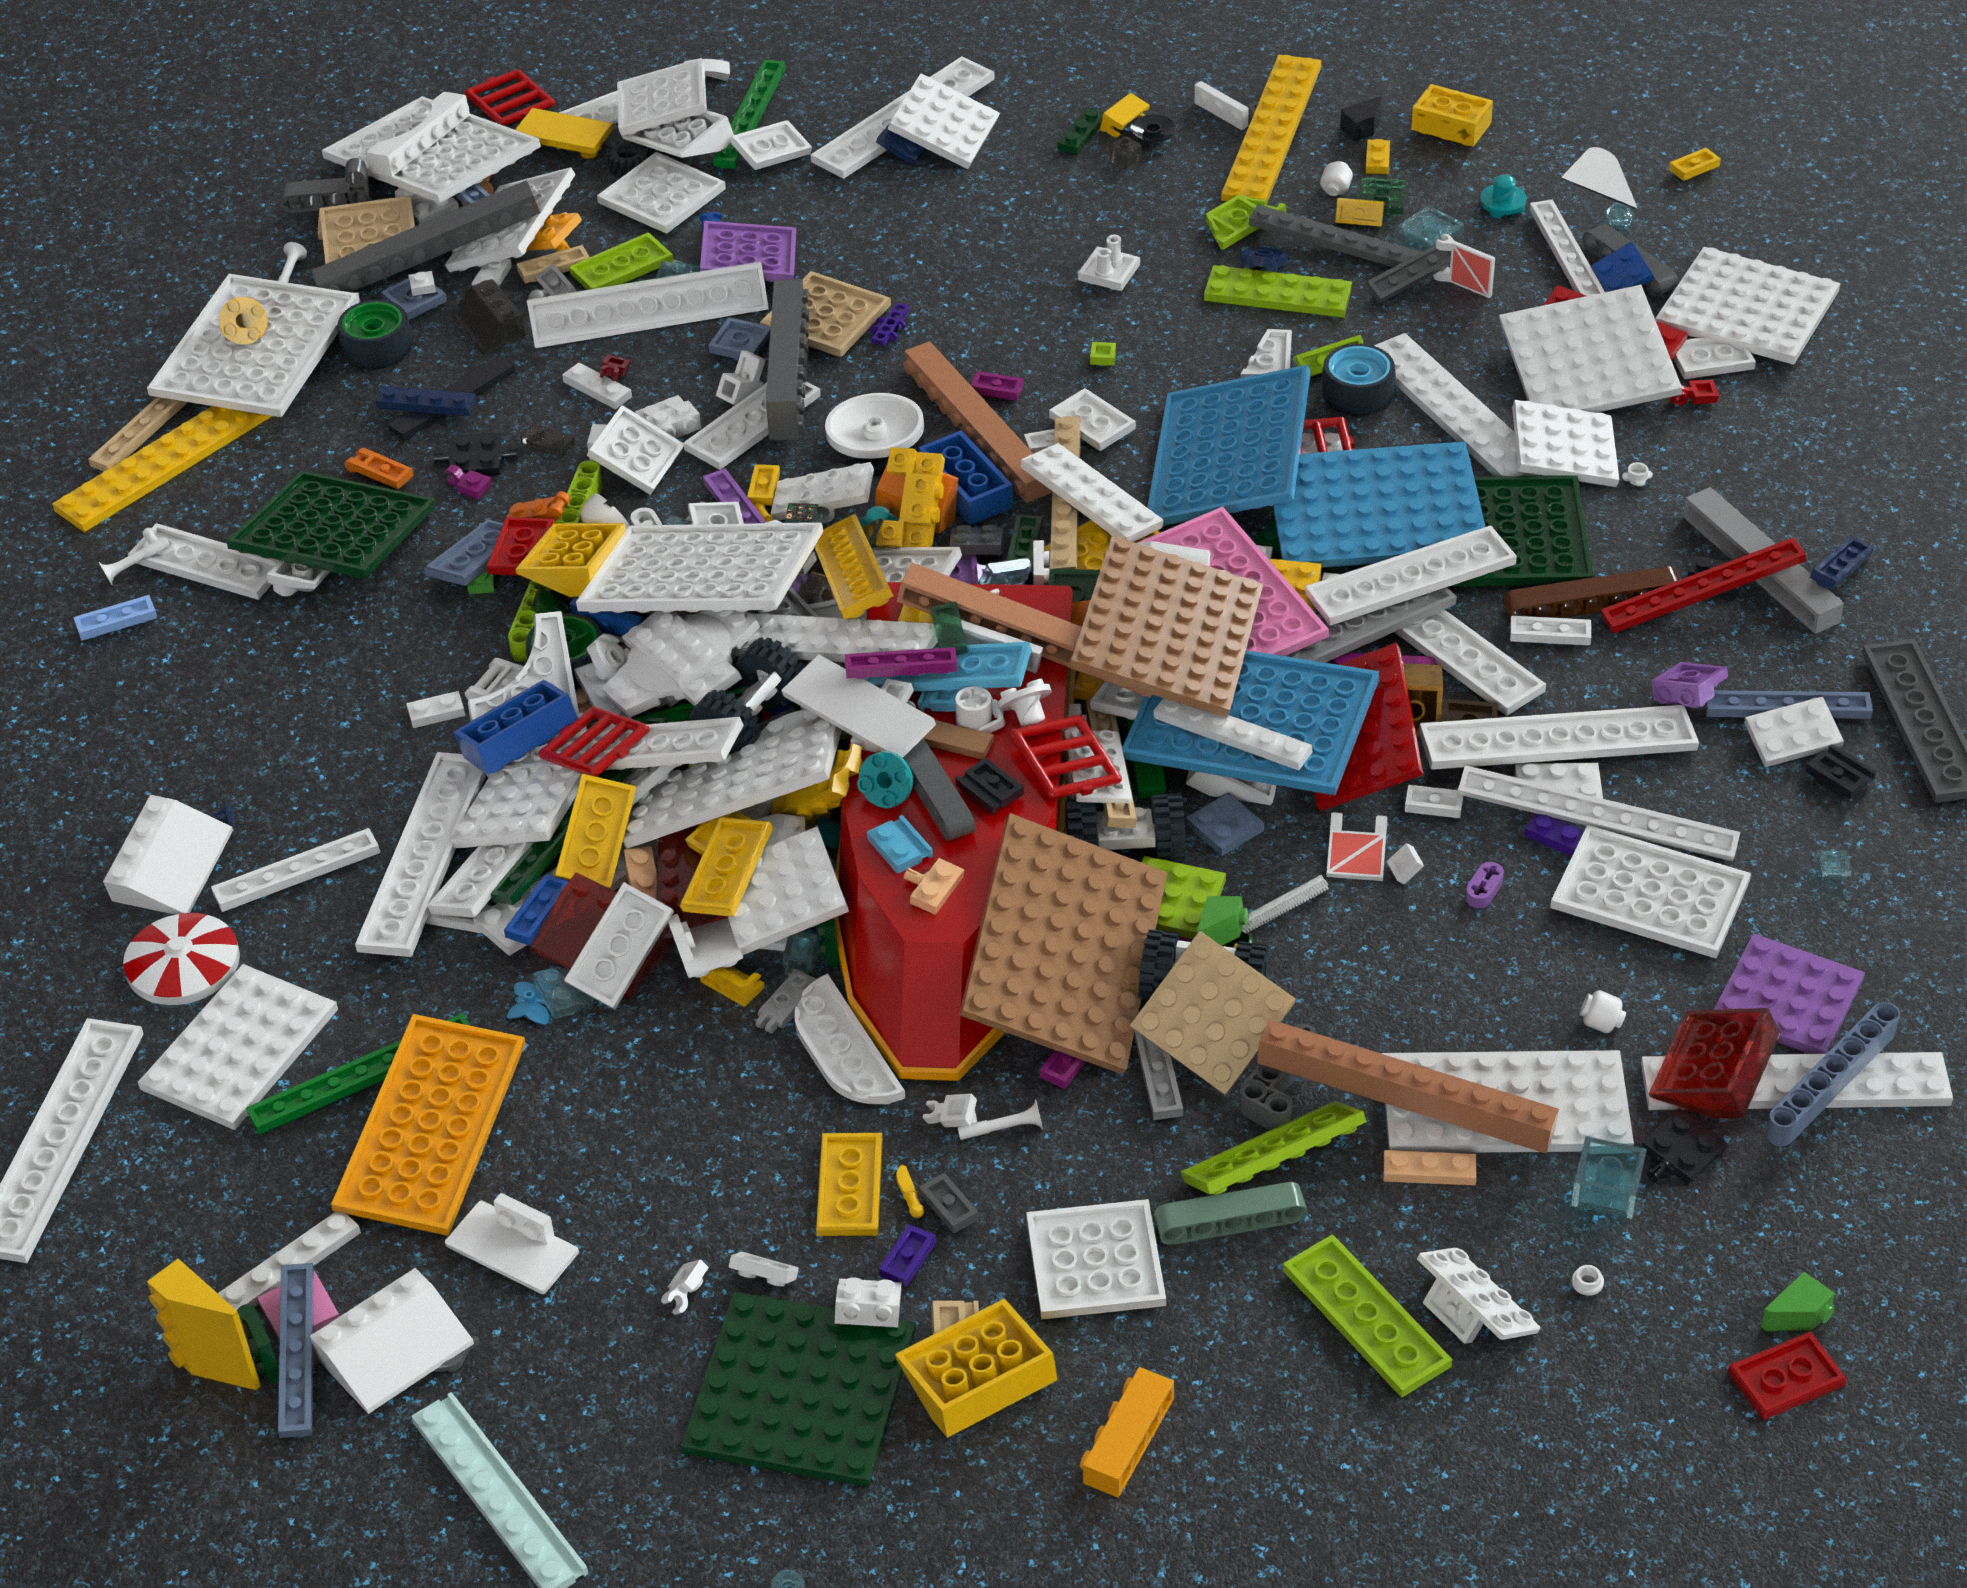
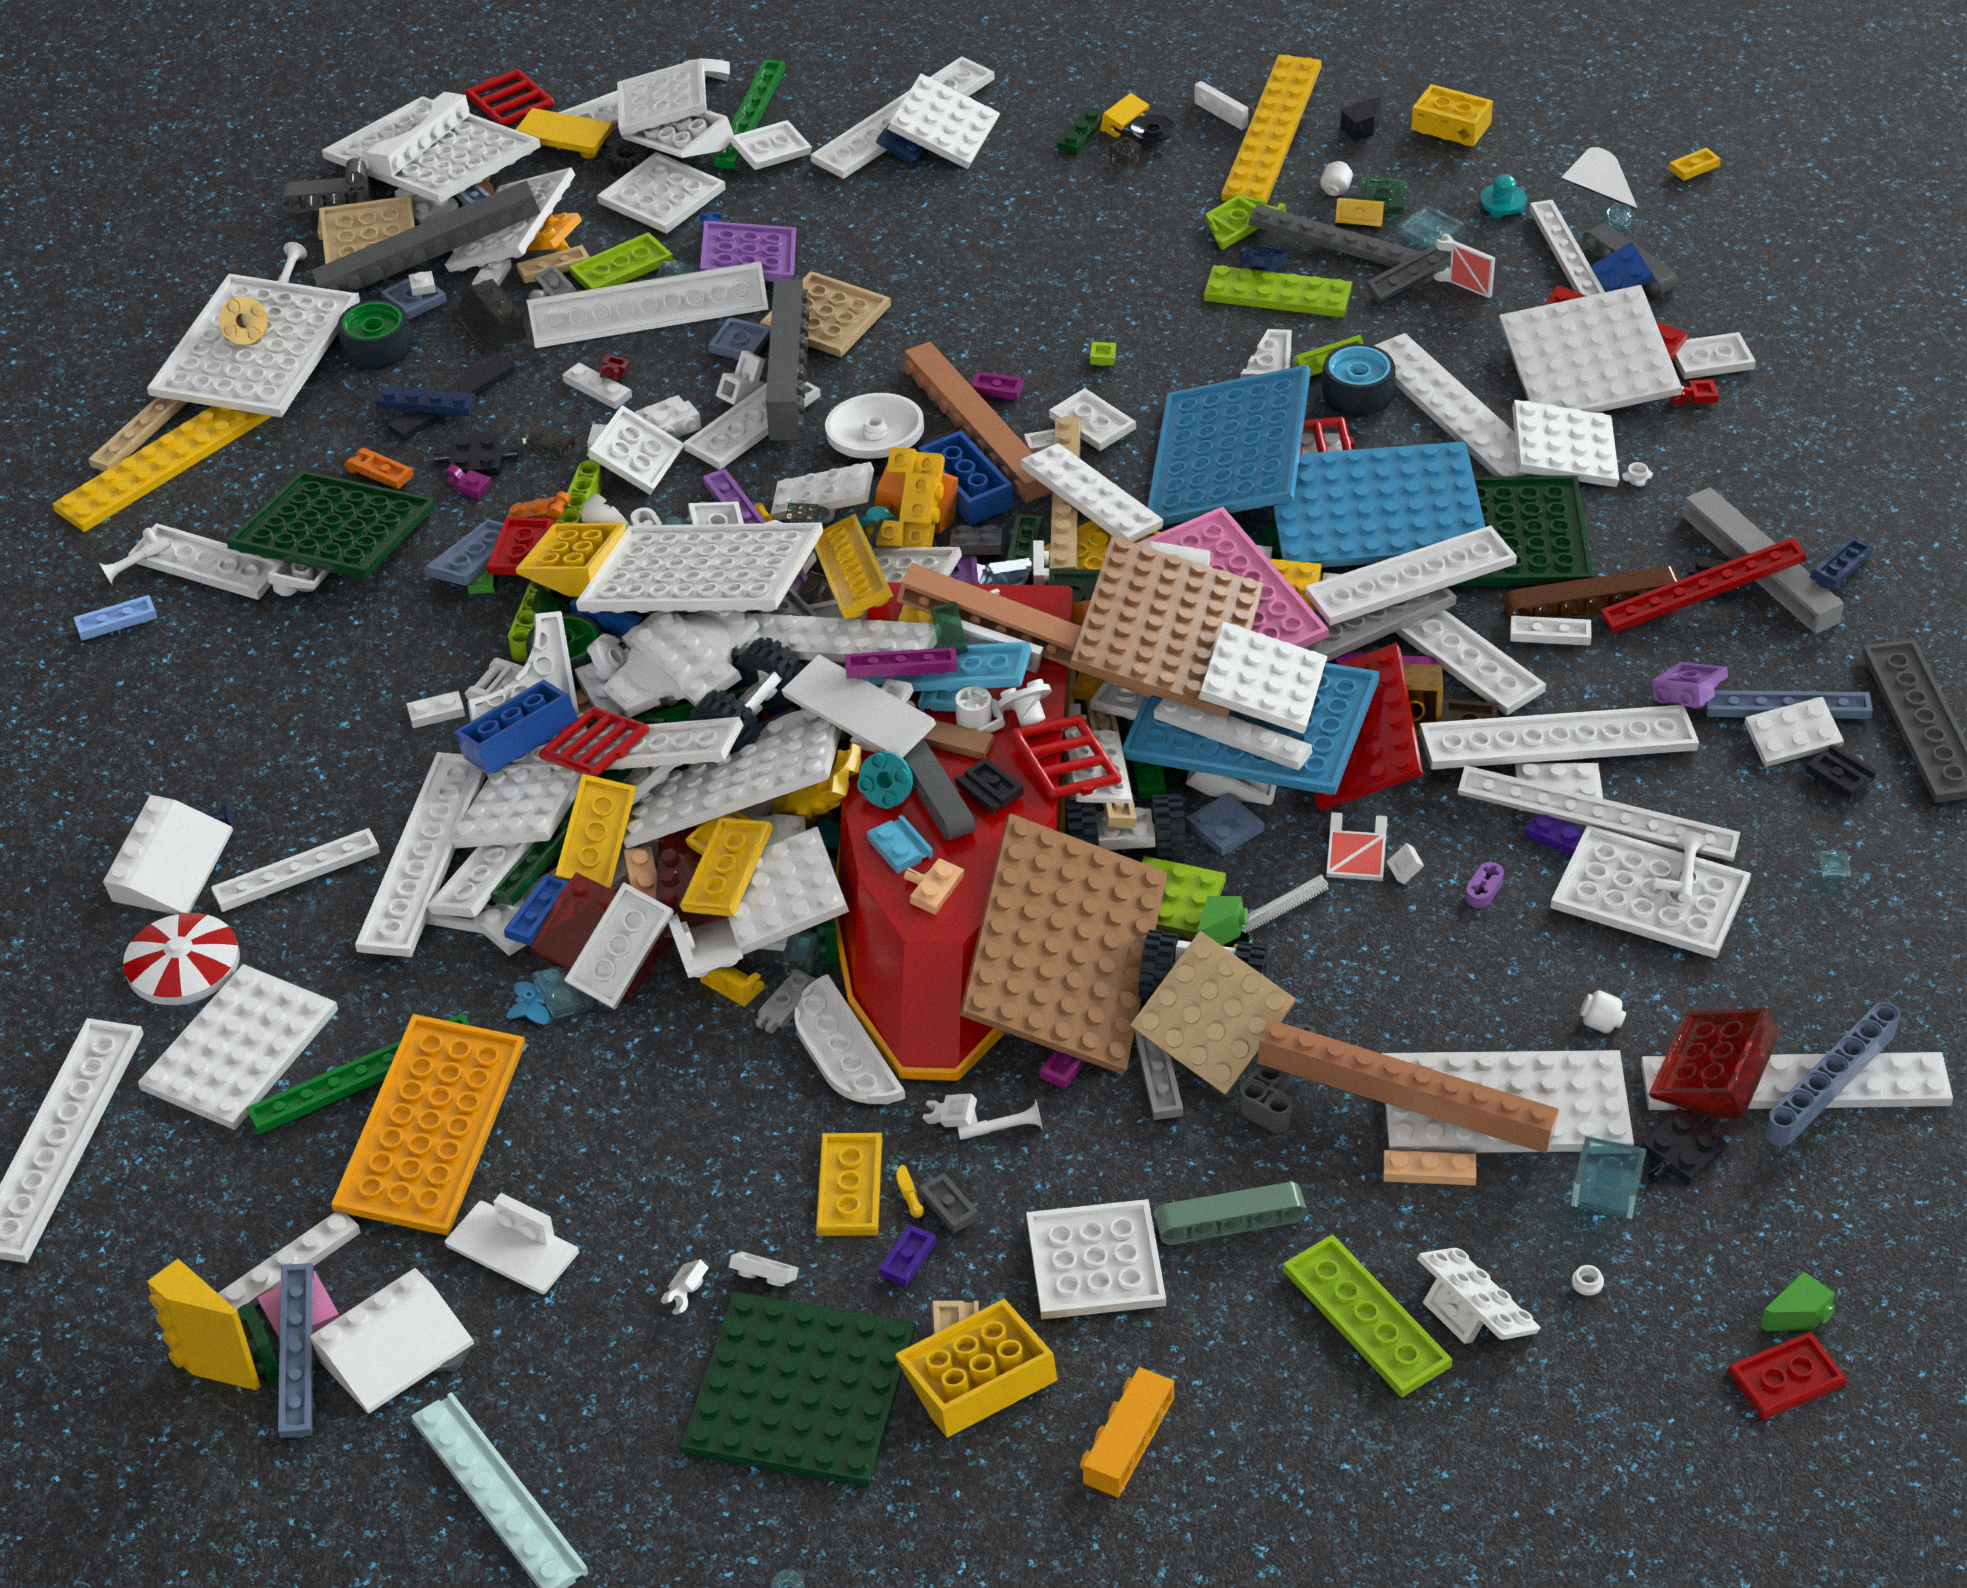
yellow plate [747,464,780,506] -> none
white plate [835,1278,902,1327] -> none
dark purple piece [870,303,909,347] -> none
white plate [1078,235,1140,291] -> none
lime plate [1180,1101,1367,1195] -> none
yellow plate [1366,139,1390,174] -> none
white plate [1405,785,1463,818] -> none
white plate [1655,247,1840,365] -> none
medium lavender plate [1712,933,1865,1054] -> none
none -> white plate [1198,622,1327,734]
none -> white piece [1653,831,1706,902]

